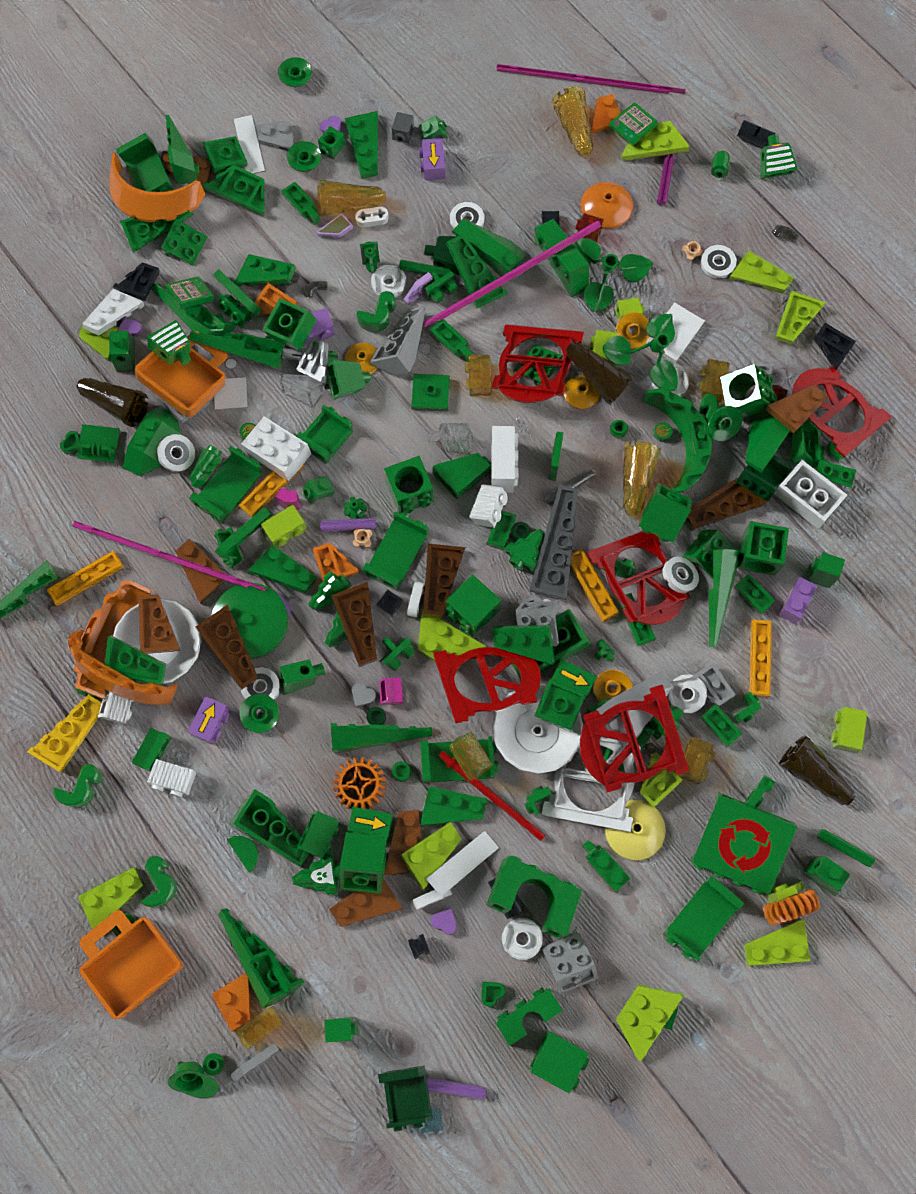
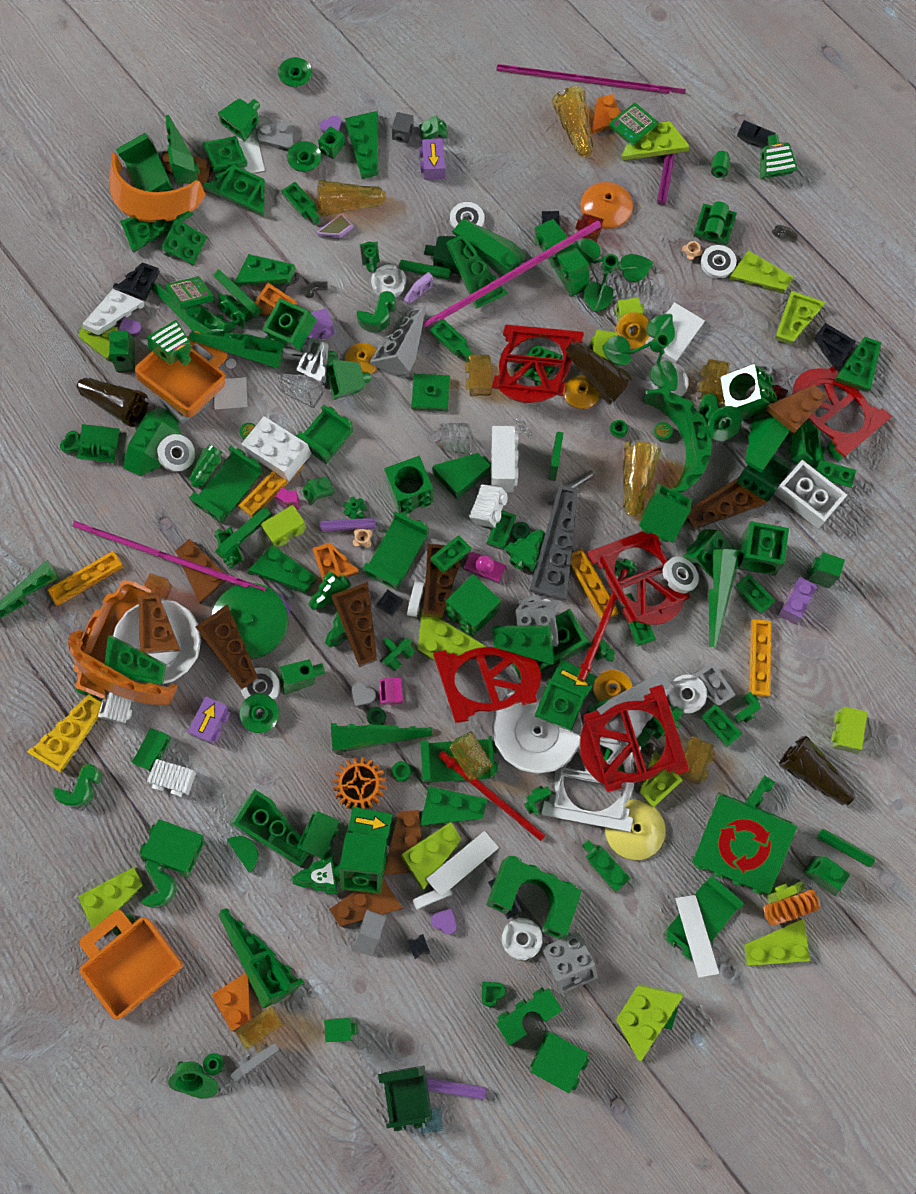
white beam [355,207,389,228] -> none
green hips [425,271,458,304] -> none
none -> green panel [140,819,205,879]
none -> clear orange brick [144,573,173,600]
none -> green torso [218,99,260,142]
none -> light grey slope [352,909,386,956]
none -> green plate [430,535,472,574]
none -> dark pink tile [464,551,506,584]
none -> red bar [577,569,628,682]
none -> white sticker [675,895,719,978]
none -> green plate [693,201,737,246]
none -> green wing [834,337,882,392]

